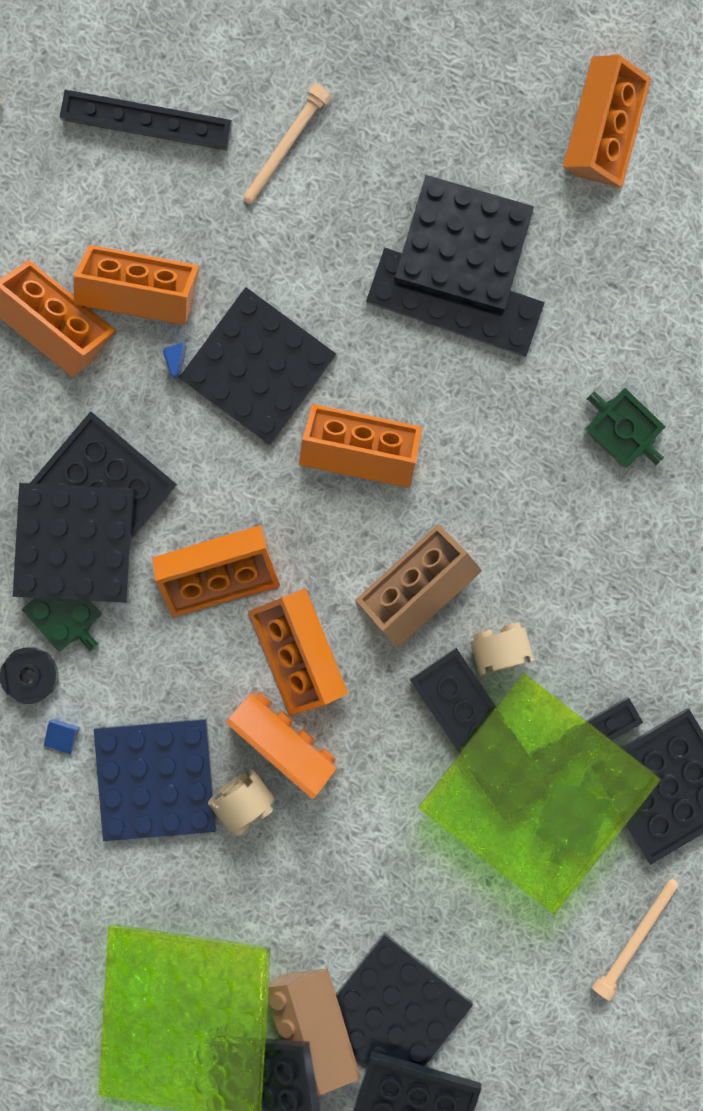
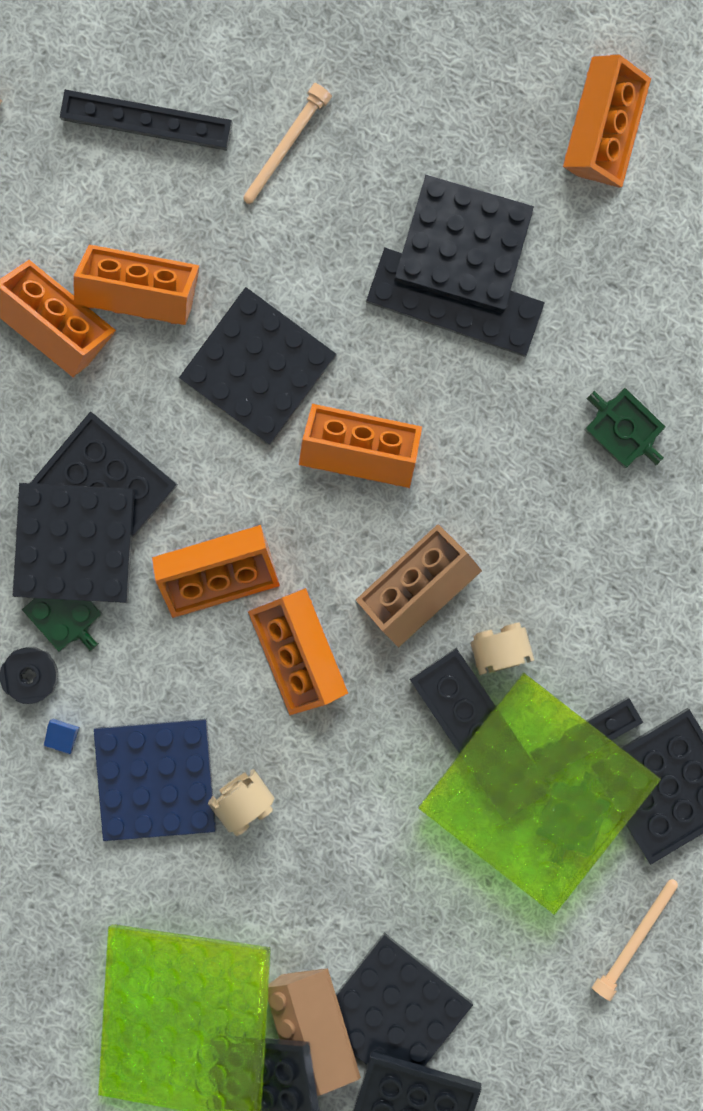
blue slope [163,343,186,379] -> none
orange slope [225,691,337,799] -> none

